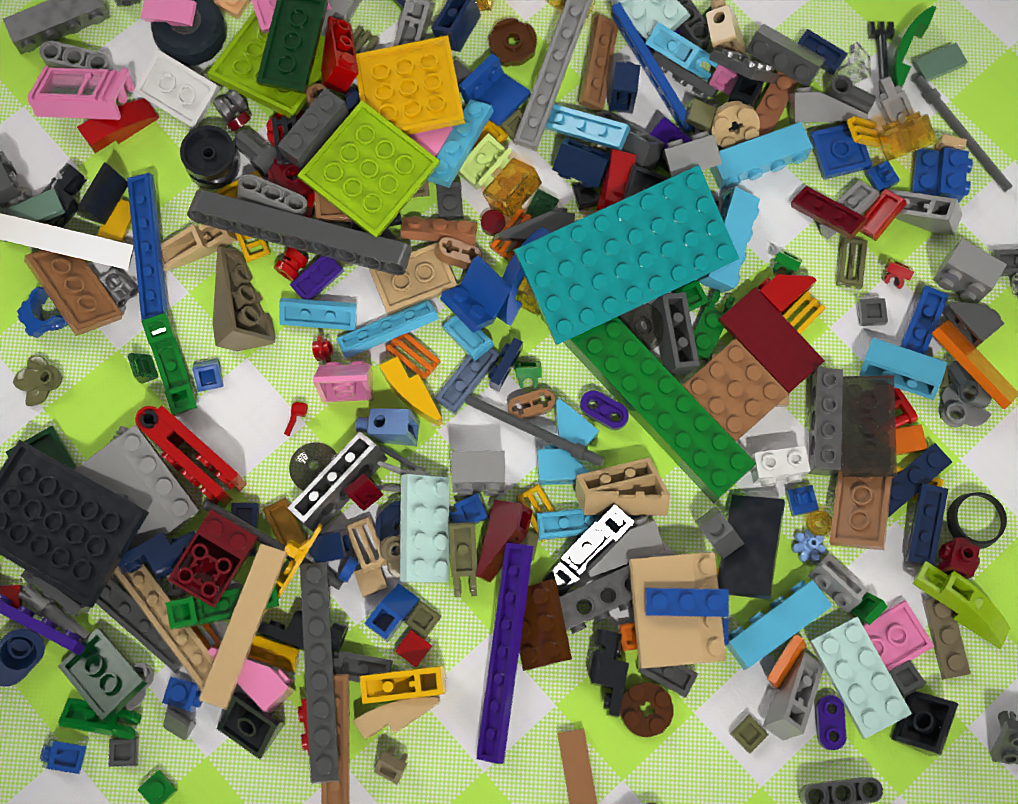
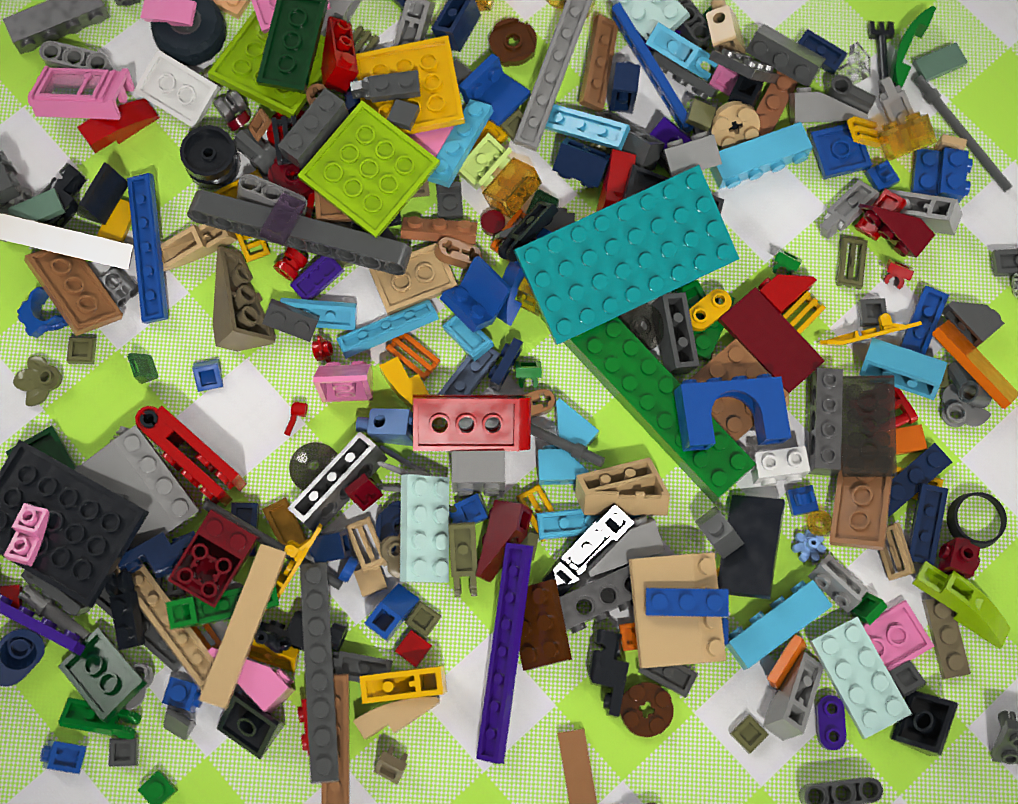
green slope [141,313,198,416] -> none
black tile [572,184,600,210] -> none
dark purple plate [580,390,629,430] -> none
medium azure brick [697,187,760,293] -> none
dark red tile [791,186,867,240] -> none
light grey brick [933,239,1007,304] -> none
none -> bright pink slope [4,503,50,566]
none -> olive tile [66,337,97,365]
none -> black hinge [105,571,146,650]
none -> medium nougat slope [248,108,272,142]
none -> black arm [255,631,291,654]
none -> clear purple plate [260,193,306,246]
none -> dark grey plate [262,299,320,342]
none -> dark grey hinge [350,70,421,103]
none -> dark grey tile [387,99,420,131]
none -> hinge [413,394,531,451]
none -> black hinge [498,201,559,262]
none -> blue arch [674,374,791,452]
none -> yellow plate [689,289,732,331]
none -> yellow piece [818,313,922,346]
none -> dark red slope [858,204,935,258]
none -> tan tile [879,523,916,581]

